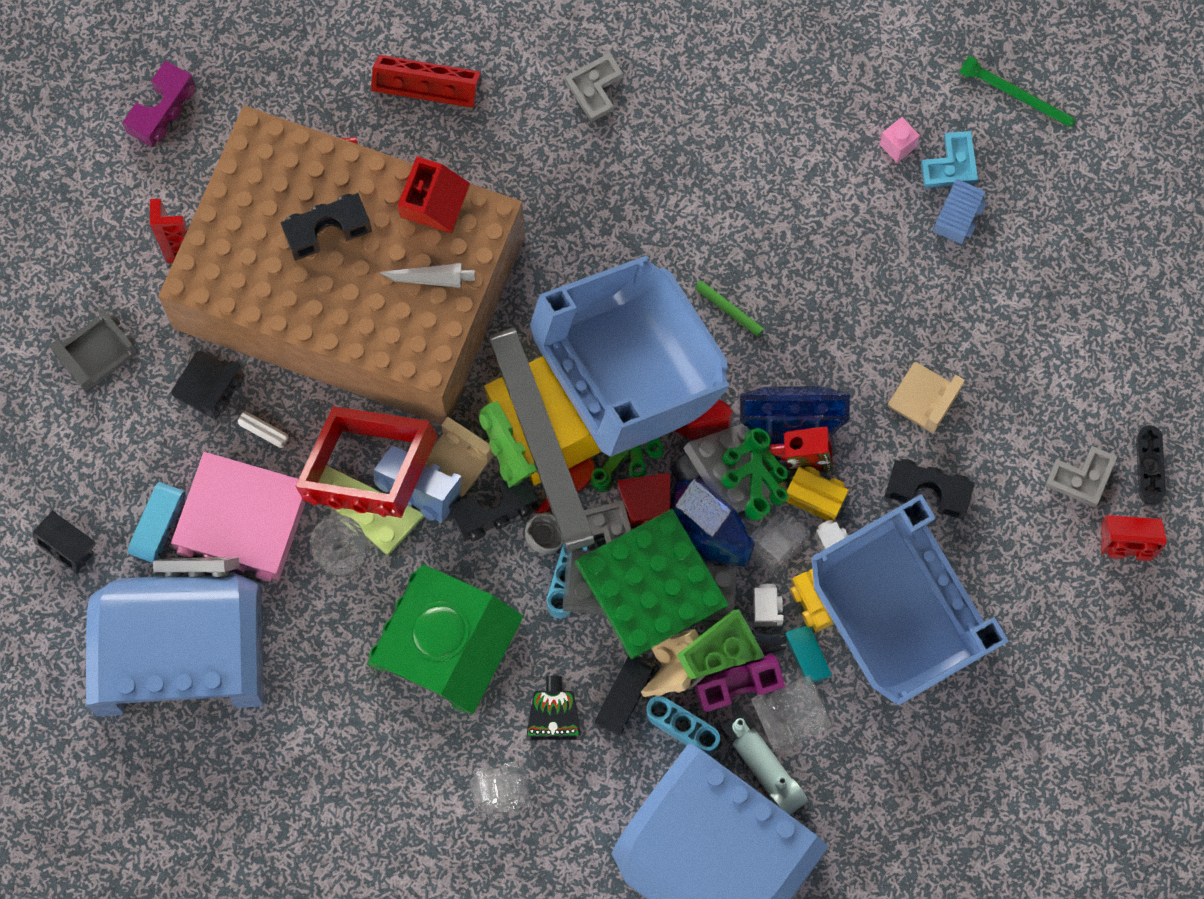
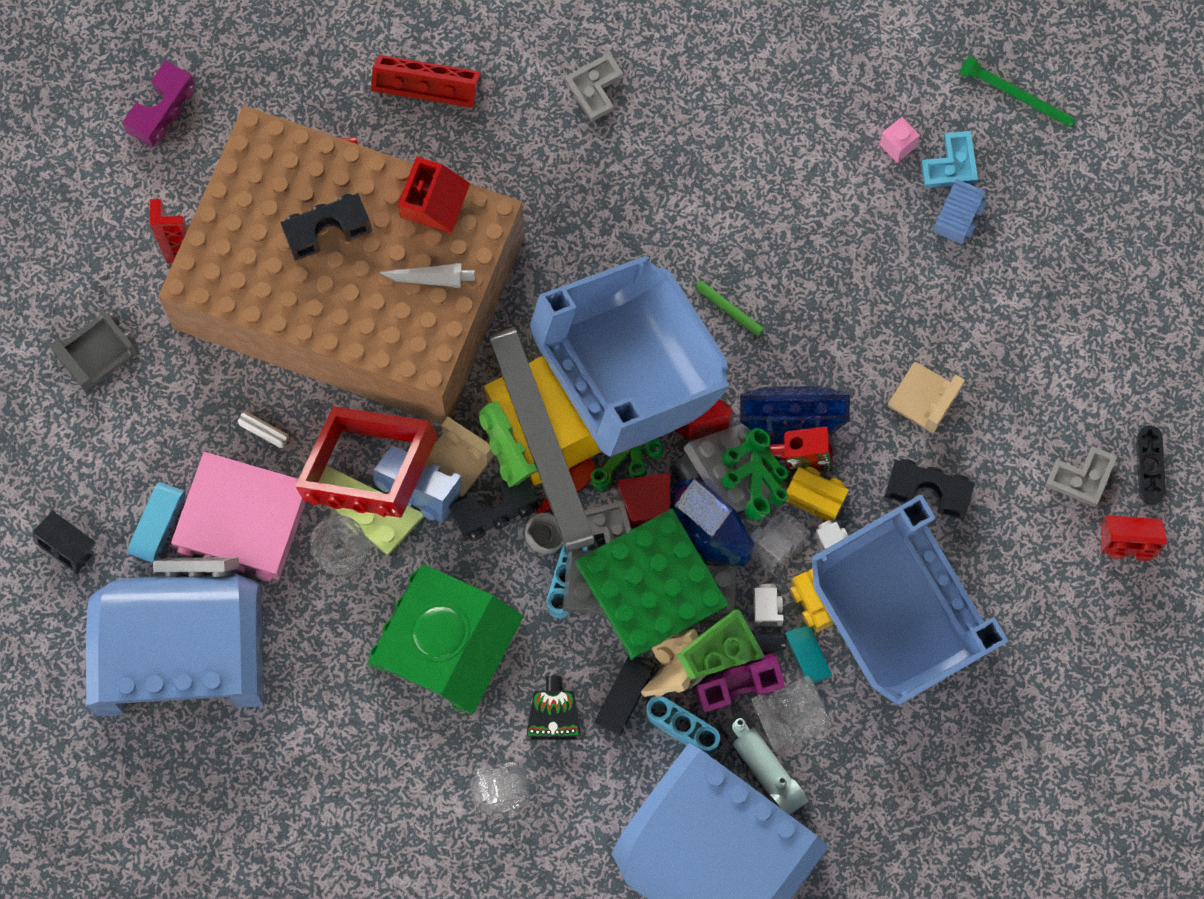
black bracket [171,351,244,420] -> none

